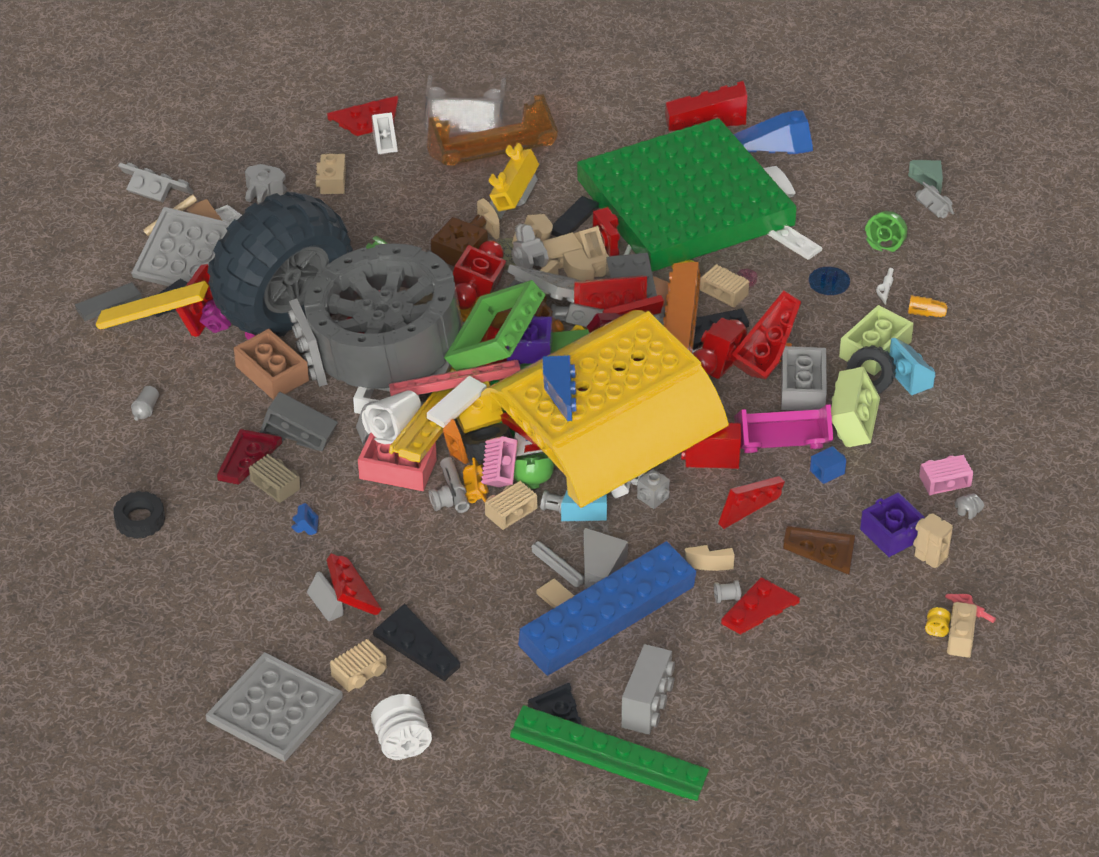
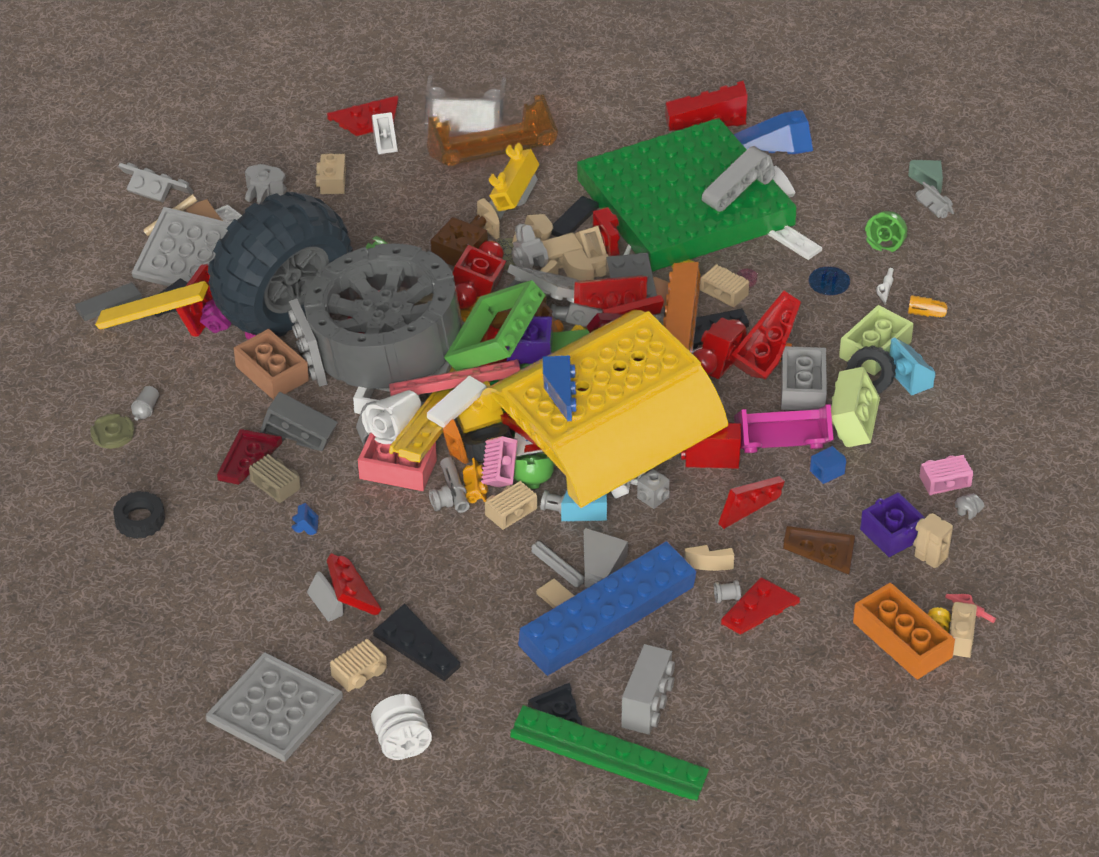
none -> olive tile [90,414,135,449]
none -> light grey beam [702,146,775,212]
none -> orange brick [853,582,955,680]

